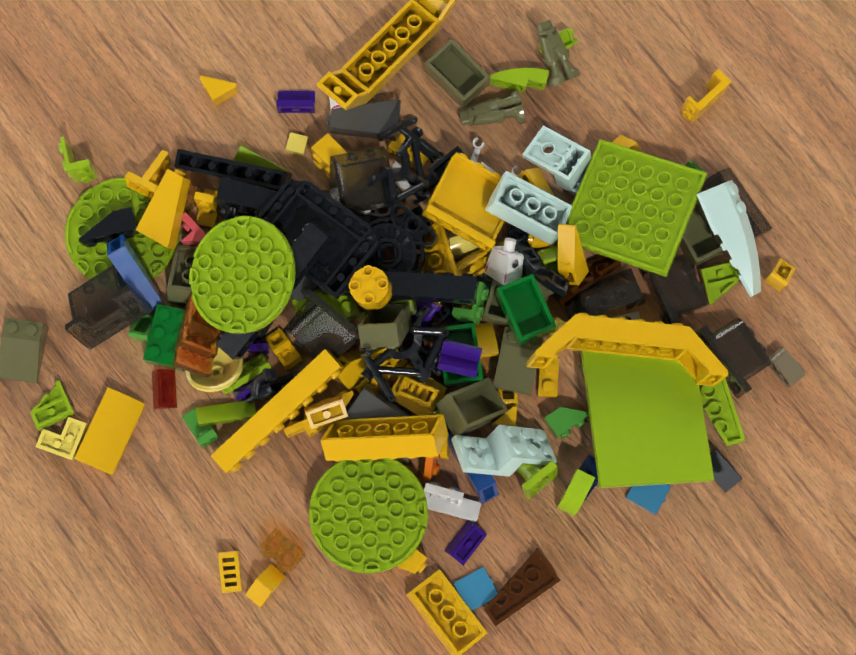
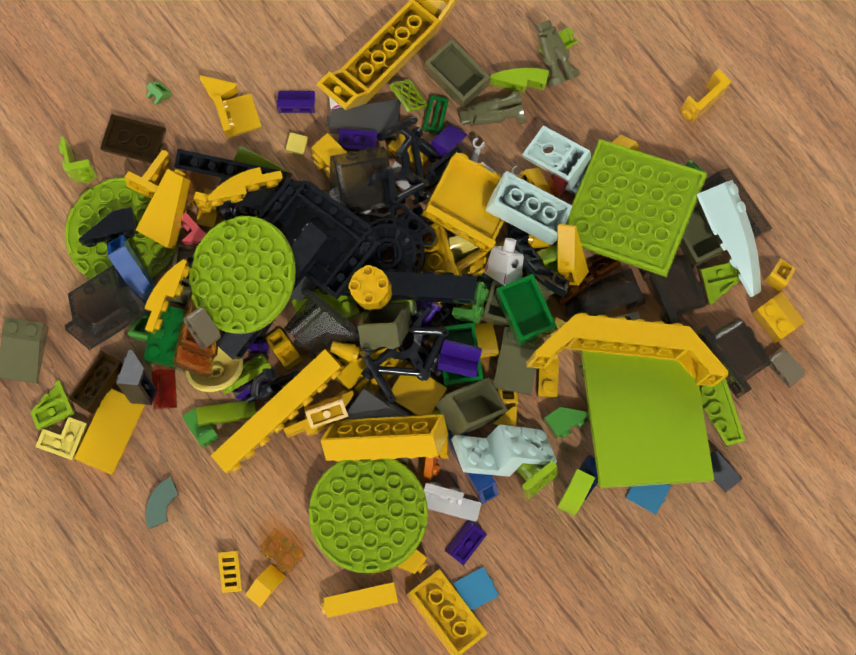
yellow slope [396,376,442,410] -> none
reddish brown wing [484,548,560,626] -> none
none -> dark brown plate [69,351,123,414]
none -> dark brown plate [100,114,166,164]
none -> slope [116,350,158,405]
none -> yellow slope [144,259,190,334]
none -> bright green tile [146,81,173,105]
none -> sand green tile [146,477,179,529]
none -> dark tan beam [183,307,221,349]
none -> yellow slope [205,167,283,207]
none -> yellow bracket [213,93,262,138]
none -> yellow slope [321,582,398,618]
none -> yellow cone [329,341,360,363]
none -> dark purple panel [338,129,377,152]
none -> lime window [389,79,429,112]
none -> green tile [423,95,449,135]
none -> dark purple slope [430,125,467,157]
none -> clear red slope [548,174,568,200]
none -> yellow slope [752,292,806,344]

